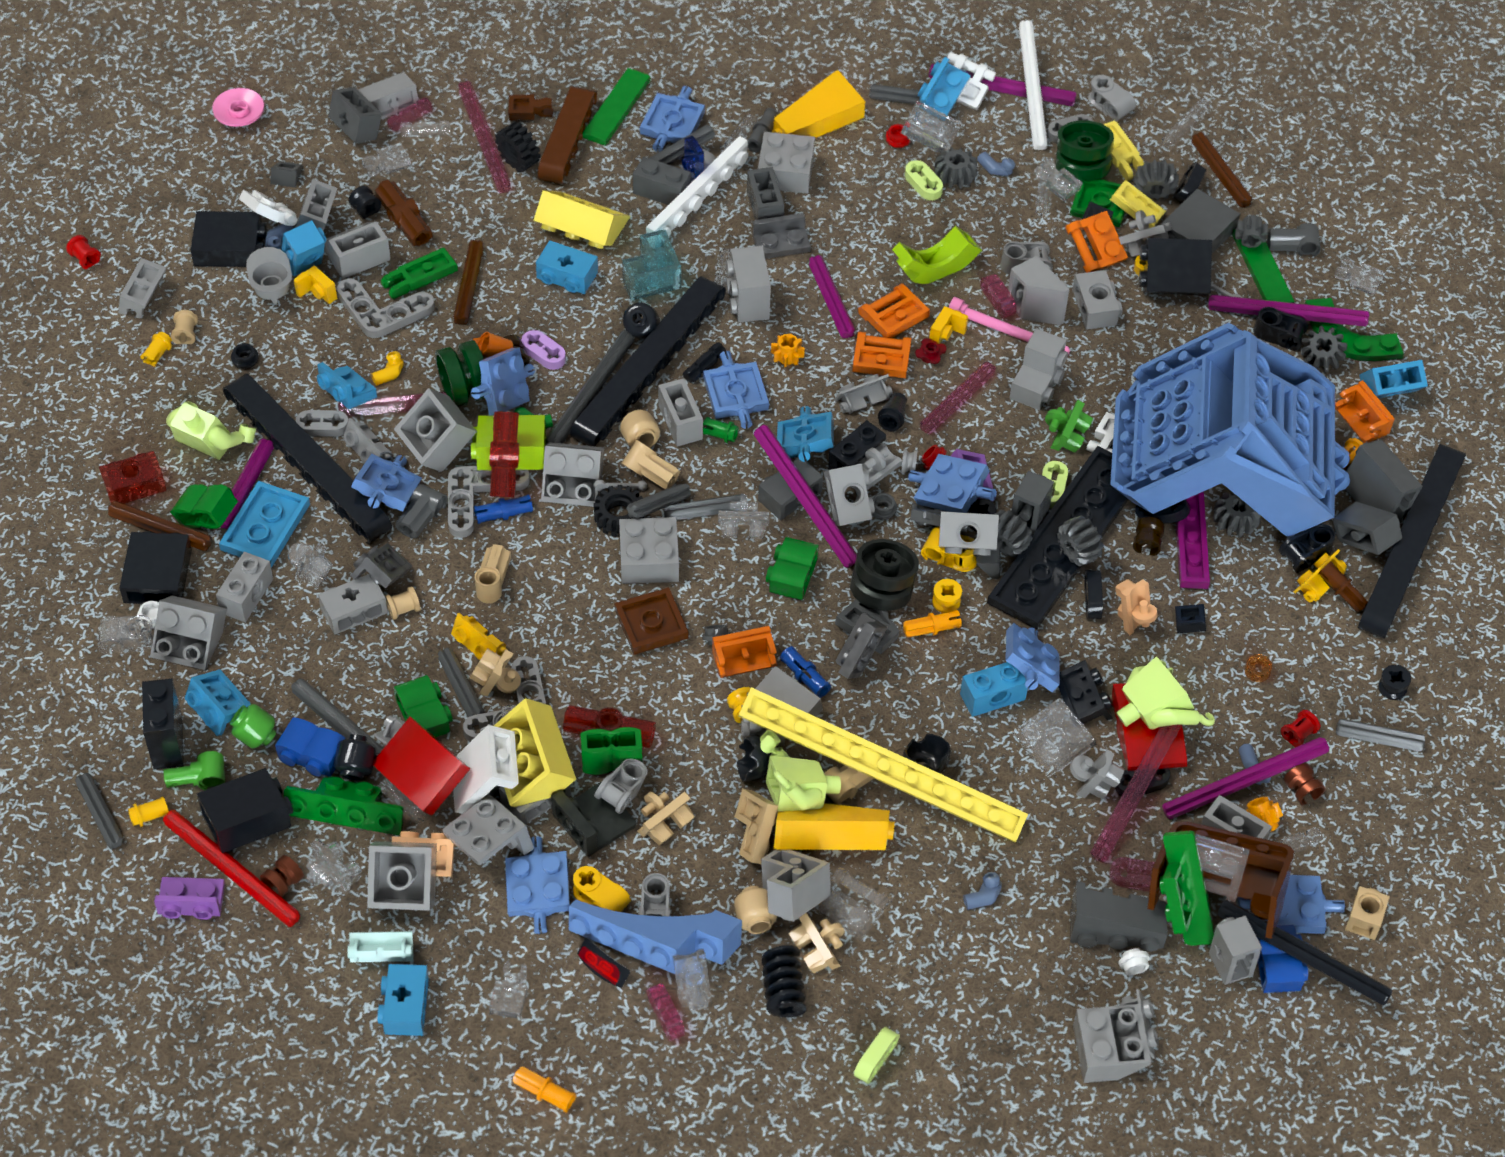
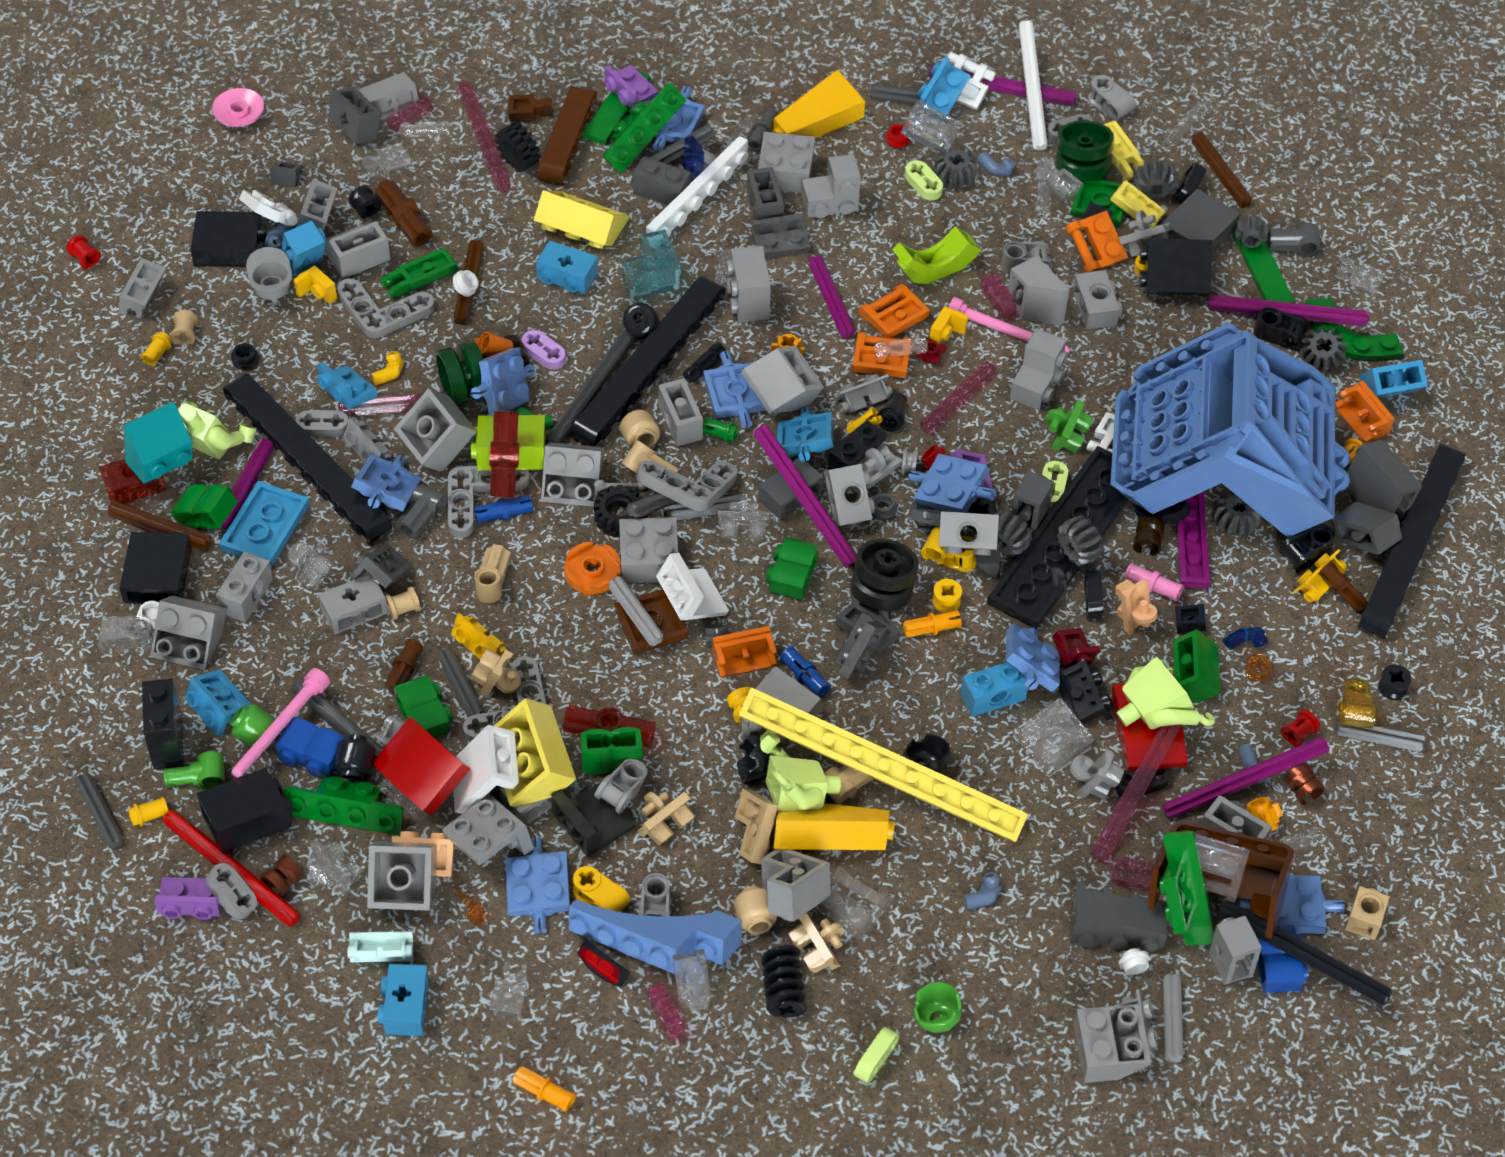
none -> teal slope [124,401,192,484]
none -> light grey beam [205,863,257,919]
none -> bright pink piece [232,668,330,778]
none -> reddish brown axle [385,639,423,693]
none -> white plate [453,270,478,297]
none -> clear orange hand [455,889,487,927]
none -> orange plate [564,542,621,596]
none -> green bracket [603,83,686,173]
none -> medium lavender bracket [604,65,659,109]
none -> light grey axle [609,576,663,646]
none -> light grey beam [636,461,738,511]
none -> white bracket [656,553,729,621]
none -> light grey slope [742,346,824,414]
none -> light grey brick [801,154,861,218]
none -> yellow pin [846,407,883,434]
none -> clear axle [874,337,928,358]
none -> bright green hair [914,981,962,1033]
none -> dark red bracket [1052,628,1101,667]
none -> bright pink pin [1124,563,1184,602]
none -> light grey axle [1163,973,1183,1063]
none -> green brick [1173,629,1221,702]
none -> clear blue arm [1222,627,1268,651]
none -> clear yellow piece [1337,678,1376,729]

